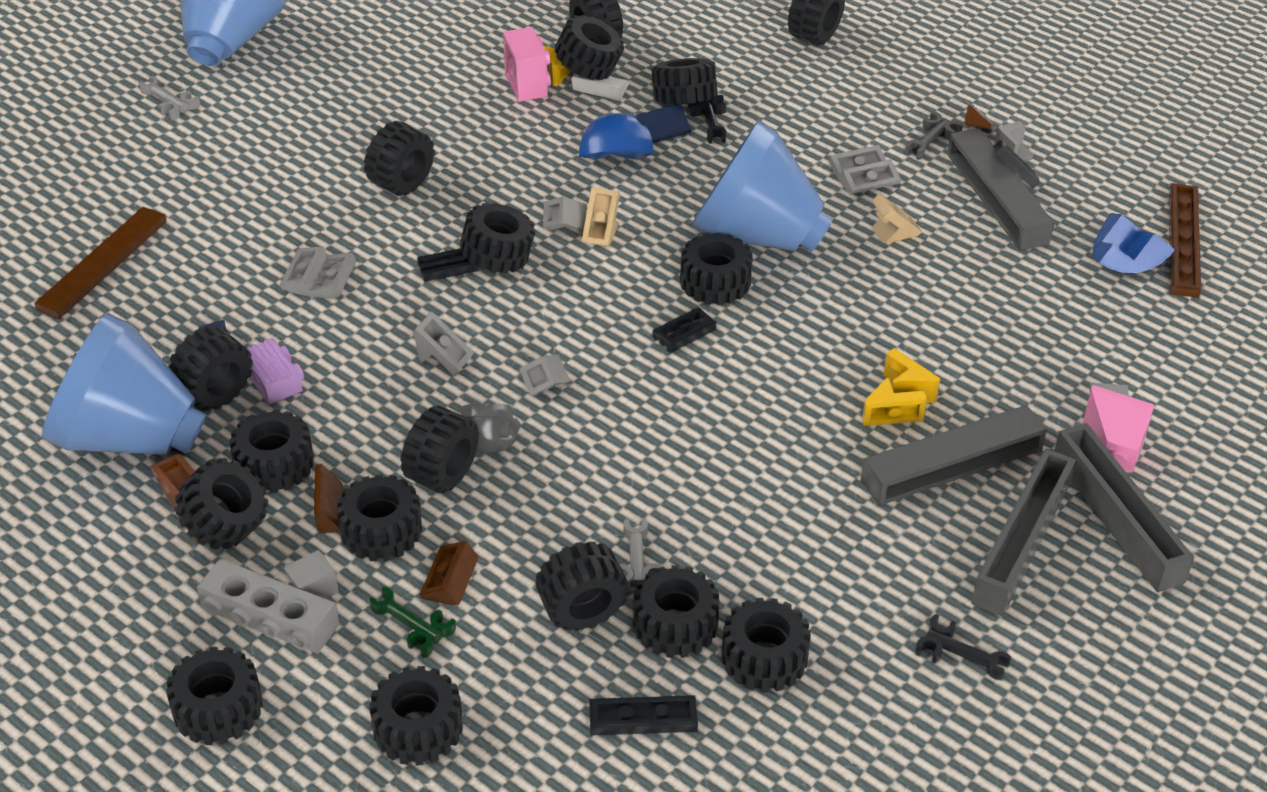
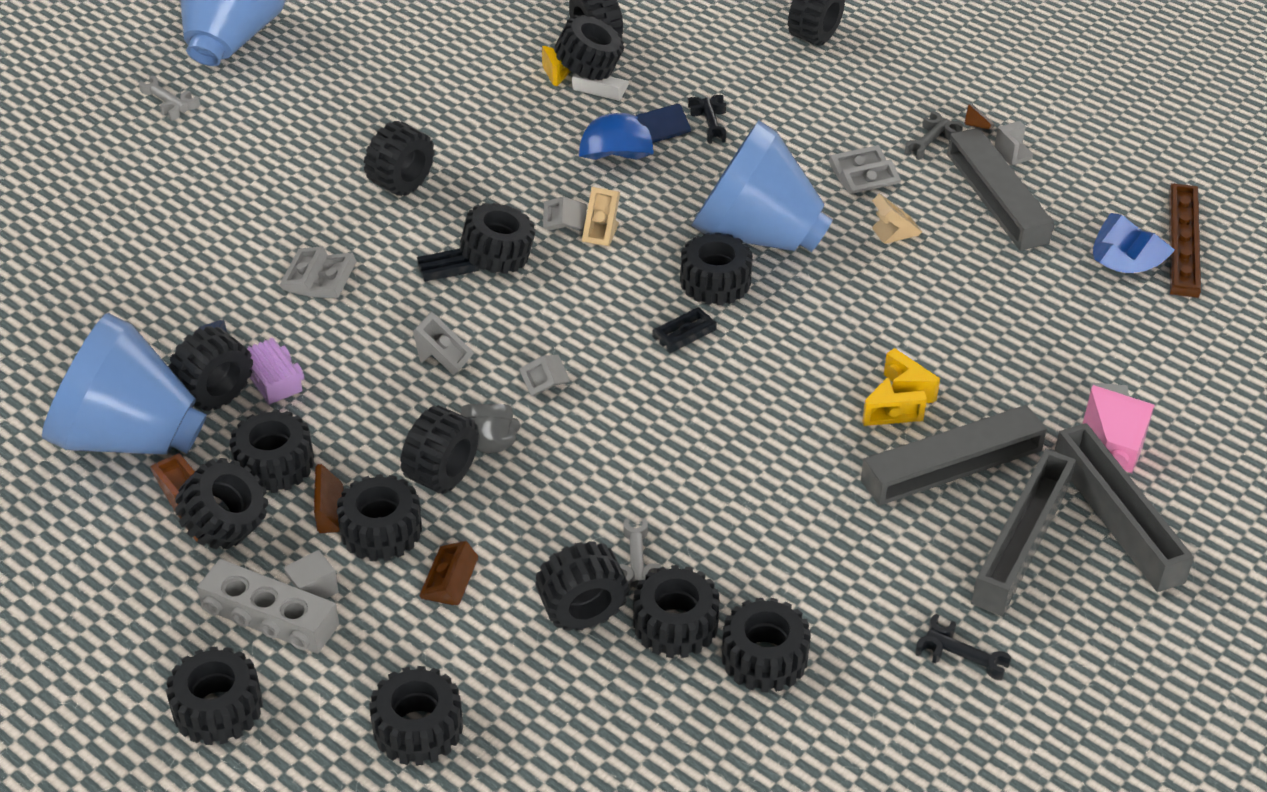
reddish brown tile [34,207,167,319] -> none
dark green bar [369,586,456,658] -> none
bright pink brick [503,27,551,102] -> none
black tile [589,695,698,735] -> none
black tyre [651,58,718,105] -> none
black tile [993,140,1040,189] -> none

